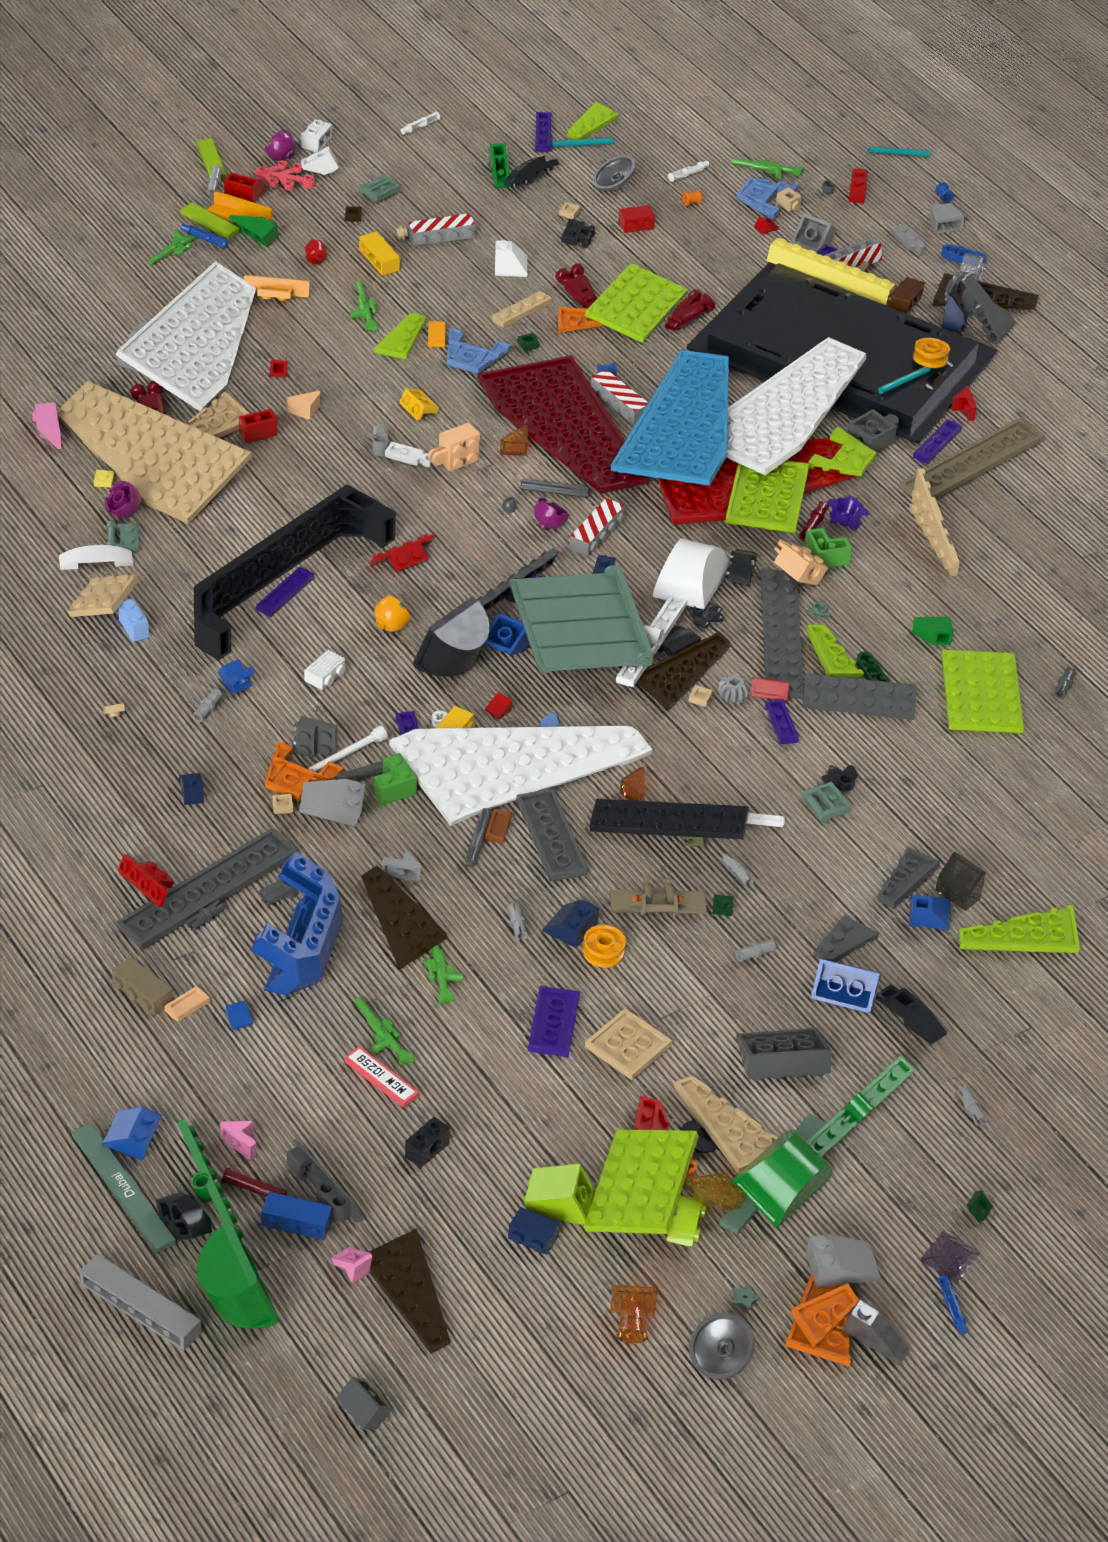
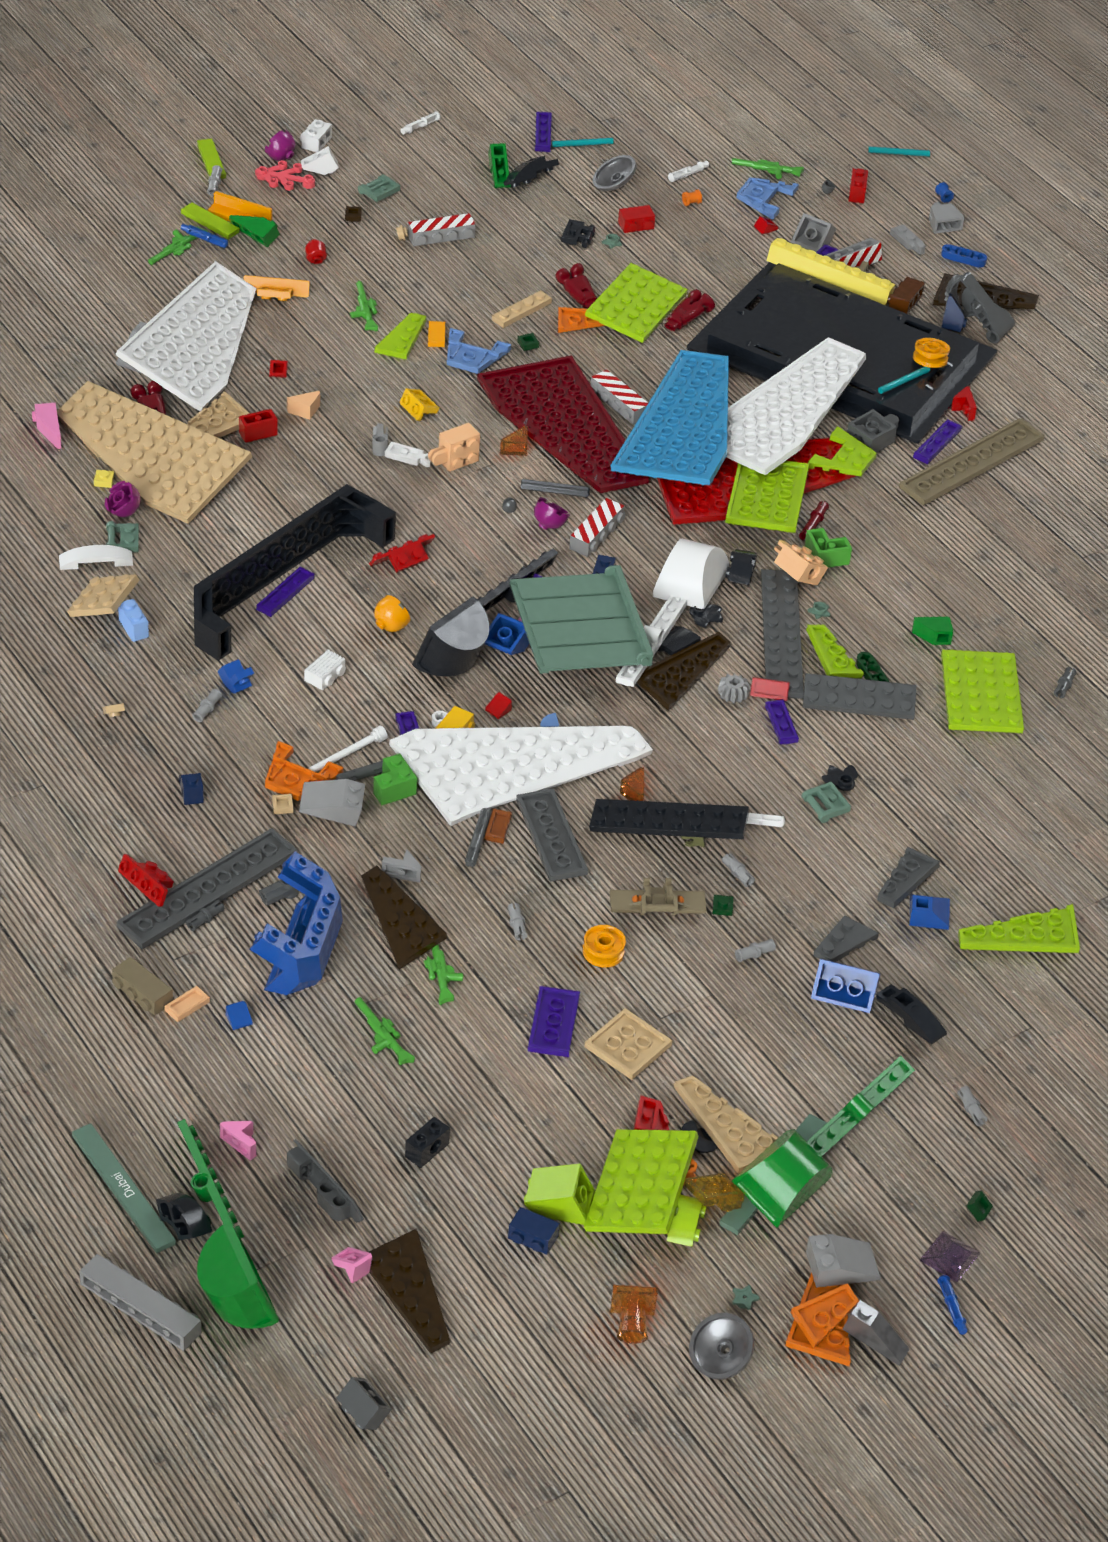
blue slope [102,1107,162,1161] -> none
dark red pin [221,1167,287,1197] -> none
red slope [224,172,267,203] -> none
blue brick [261,1192,332,1240] -> none
dark grey plate [292,716,338,758] -> none
tile [345,1046,419,1108] -> none
yellow brick [359,231,401,276] -> none
white slope [495,240,528,277] -> none
dark blue slope [543,900,599,948] -> none
tan plate [559,202,580,219] -> none
lime wing [567,101,619,140] -> none
blue bush [597,363,617,376] -> none
tan plate [689,685,713,707] -> none
dark grey slope [736,1028,831,1081] -> none
tan brick [776,187,802,212] -> none
dark purple hair [827,496,869,530] -> none
tan wing [910,468,960,576] -> none
clear smoke slope [935,852,986,911] -> none
clear brick [959,253,986,281] -> none
none -> sand green plate [602,234,622,249]

